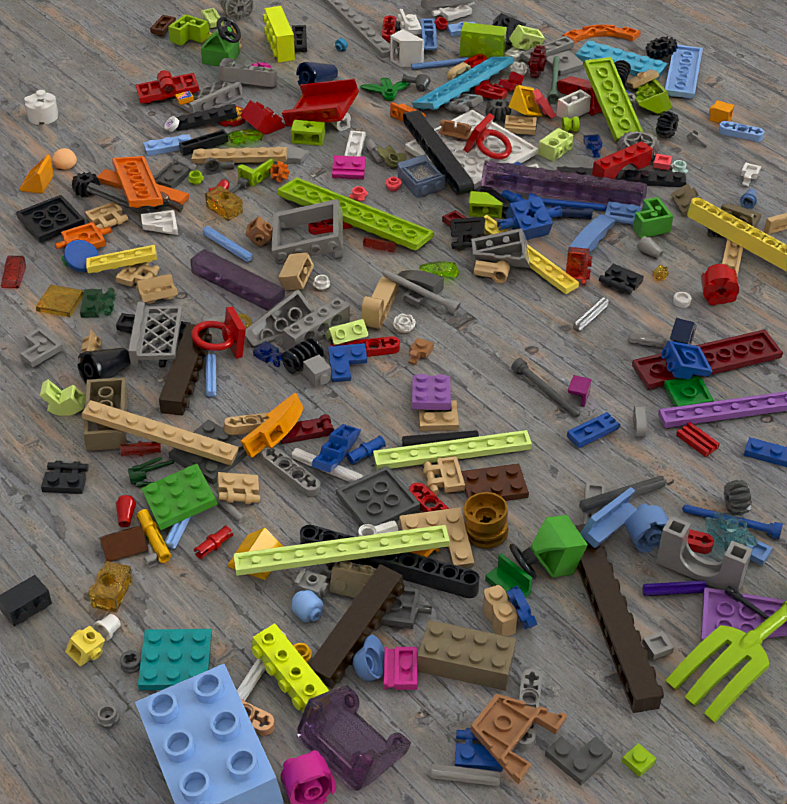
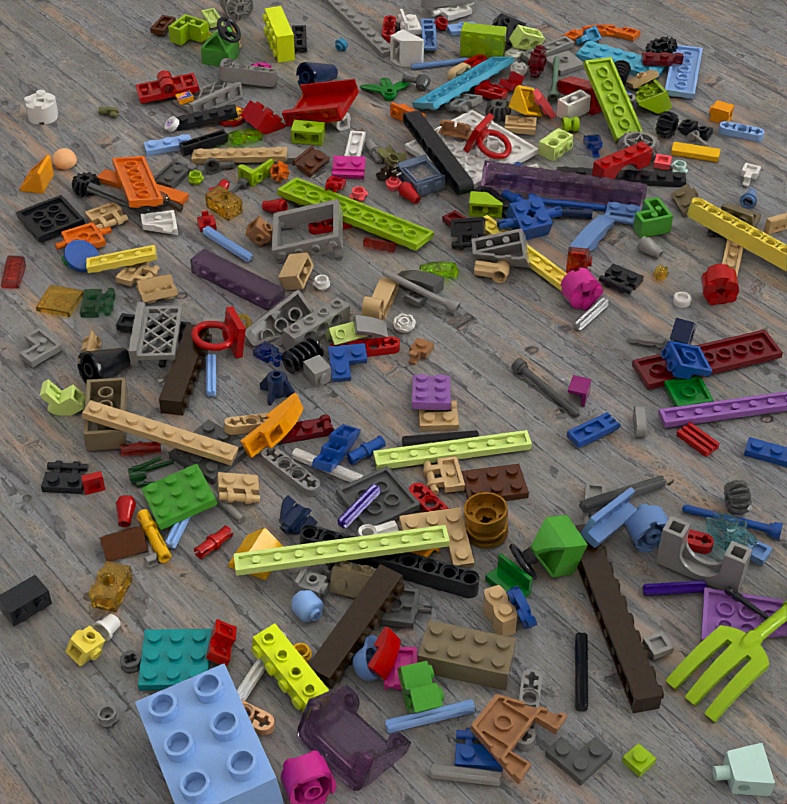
none -> red plate [81,471,105,495]
none -> olive arm [98,106,119,118]
none -> red tile [197,210,217,232]
none -> red slope [206,619,237,667]
none -> dark blue brick [260,370,295,406]
none -> red cone [262,199,288,213]
none -> dark blue brick [279,495,317,535]
none -> reddish brown plate [292,145,330,177]
none -> red plate [325,175,347,192]
none -> axle [337,484,381,529]
none -> light grey slope [353,315,388,339]
none -> red slope [367,626,401,681]
none -> dark brown plate [376,163,402,180]
none -> light blue axle [385,699,475,733]
none -> bright green brick [397,661,444,714]
none -> red cone [398,182,421,204]
none -> dark pink brick [560,268,603,311]
none -> dark azure plate [575,25,602,45]
none -> black axle [575,632,588,711]
none -> dark red hinge [641,52,684,66]
none -> yellow tile [671,142,721,162]
none -> black slope [677,119,713,141]
none -> light aqua torso [712,743,775,796]

